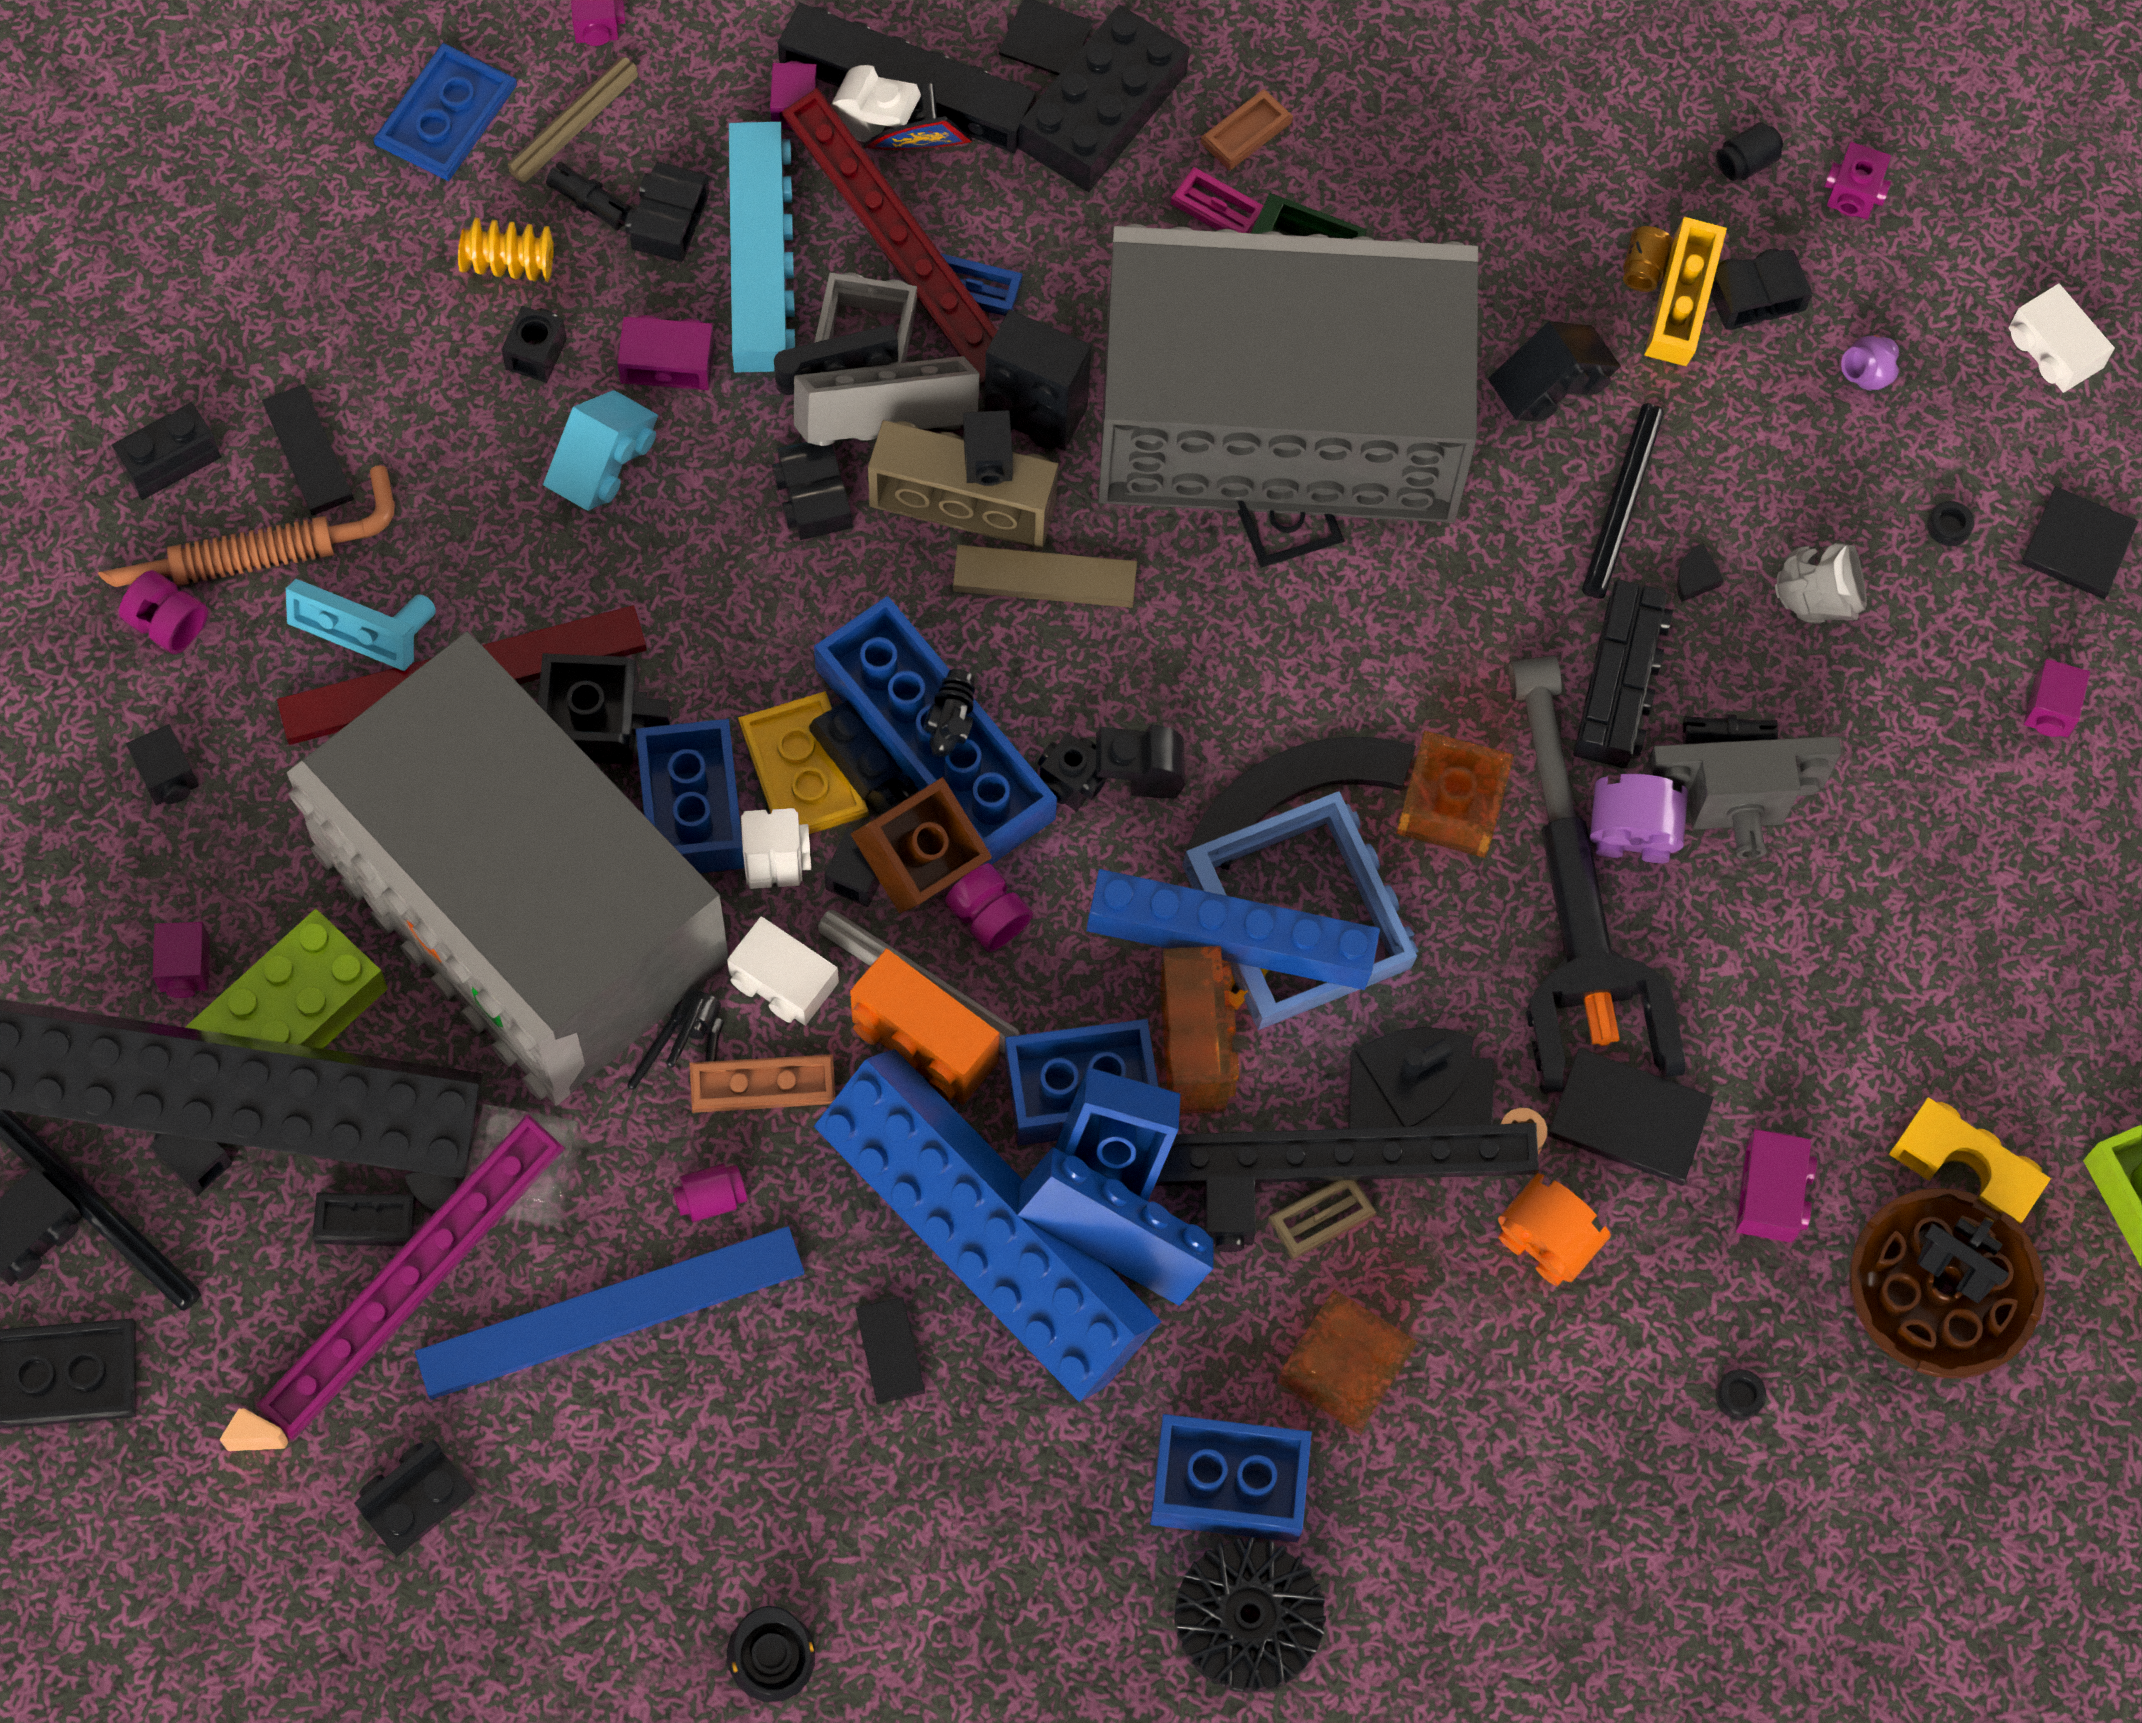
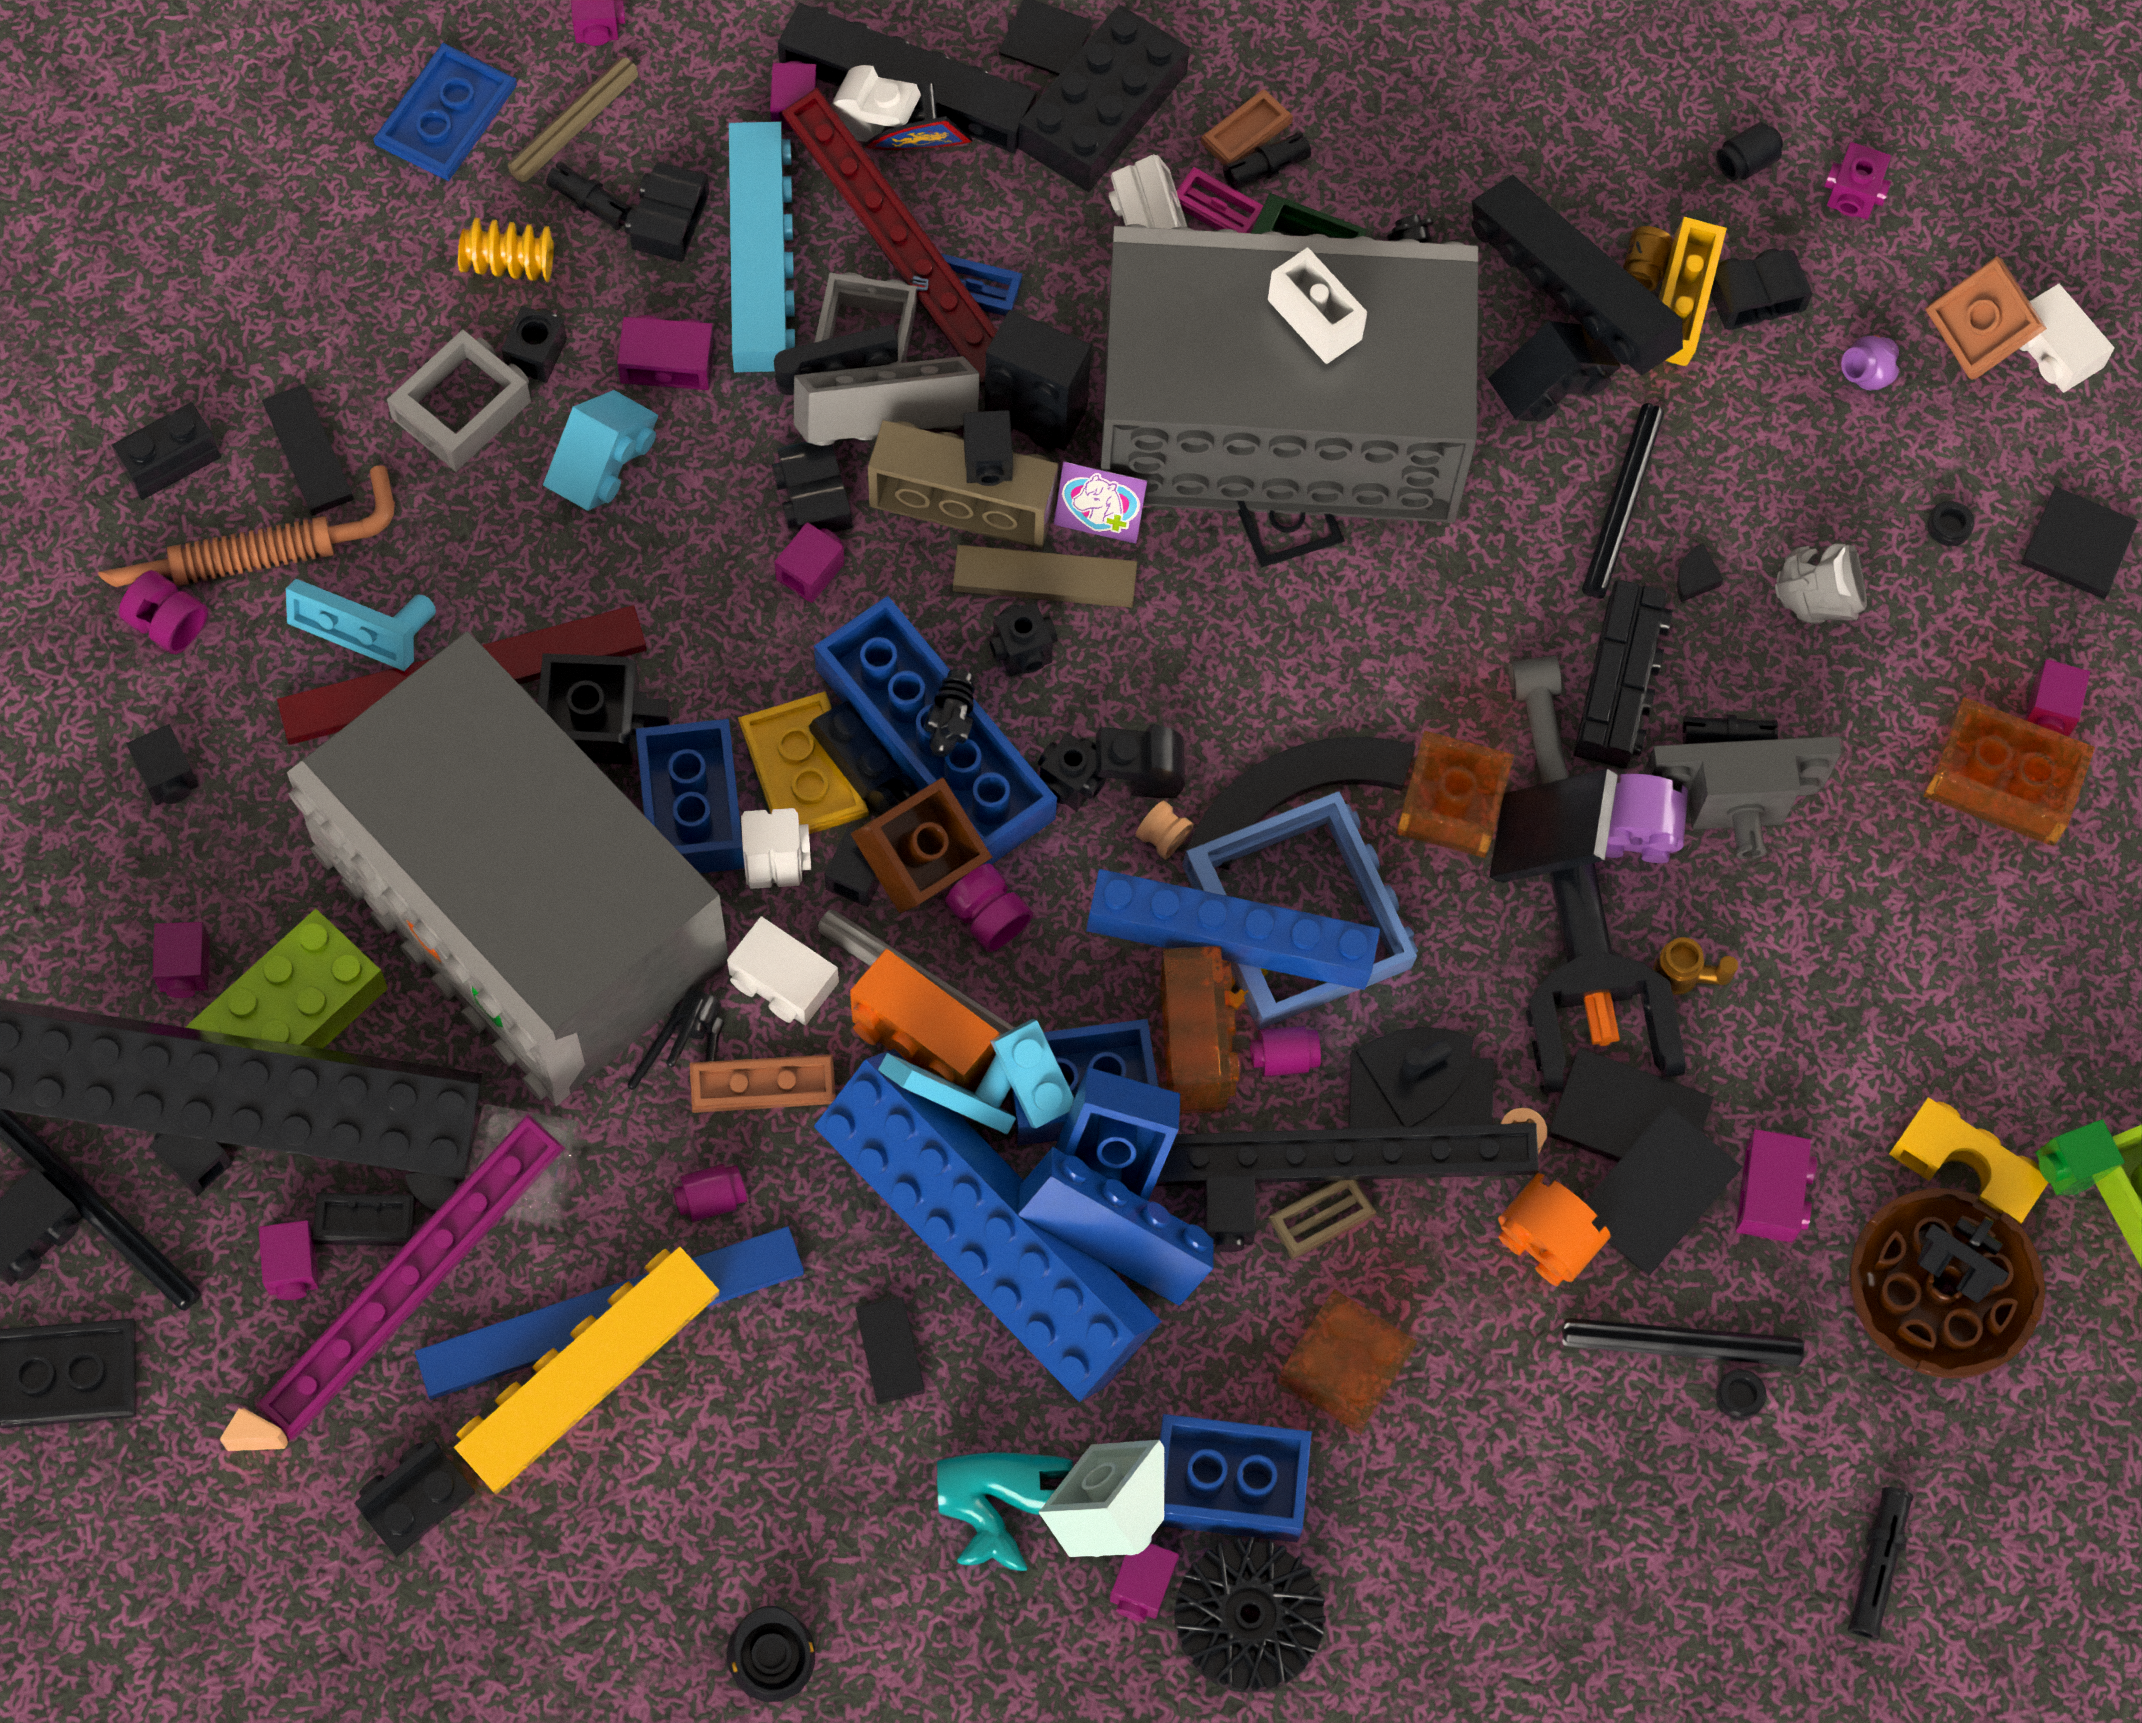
none -> magenta brick [258,1220,319,1300]
none -> light grey window [387,329,531,472]
none -> yellow brick [454,1247,719,1494]
none -> magenta brick [774,522,845,603]
none -> medium azure piece [878,1053,1016,1134]
none -> sand blue piece [909,276,928,292]
none -> teal piece [937,1452,1074,1571]
none -> black brick [988,602,1058,677]
none -> medium azure plate [990,1019,1074,1129]
none -> light aqua slope [1039,1440,1164,1557]
none -> sticker [1054,461,1147,544]
none -> white brick [1109,154,1187,229]
none -> magenta brick [1109,1543,1179,1622]
none -> light nougat wheel [1136,800,1194,860]
none -> black pin [1223,132,1311,190]
none -> magenta brick [1250,1026,1321,1077]
none -> white brick [1268,247,1367,364]
none -> black plate [1387,215,1434,243]
none -> black brick [1471,174,1683,376]
none -> black tile [1489,769,1618,883]
none -> black axle [1562,1318,1804,1366]
none -> black tile [1584,1104,1742,1277]
none -> pearl gold piece [1653,937,1738,995]
none -> black pin [1848,1487,1914,1640]
none -> clear orange brick [1923,697,2095,847]
none -> nougat tile [1924,256,2047,380]
none -> green slope [2035,1119,2125,1196]

